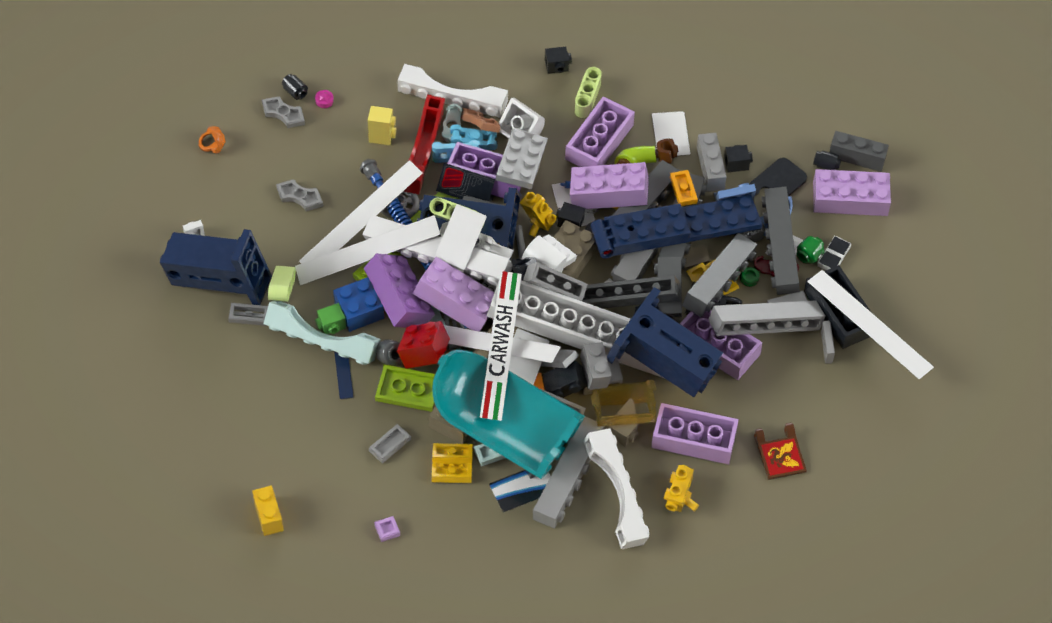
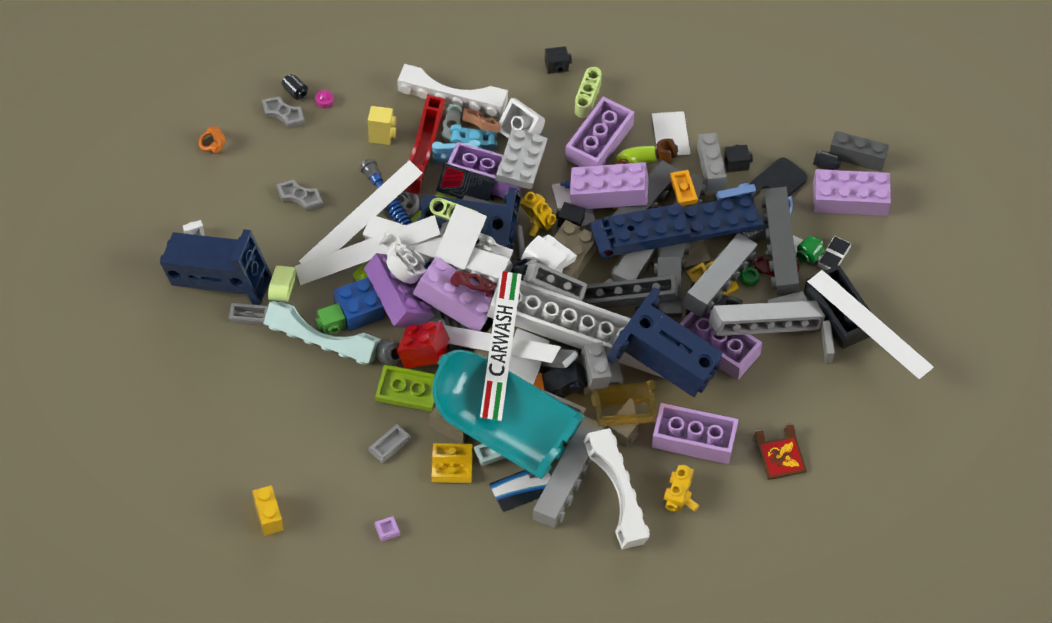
dark blue sticker [334,351,354,399] -> none
none -> white piece [377,231,426,284]
none -> dark red piece [450,271,496,297]

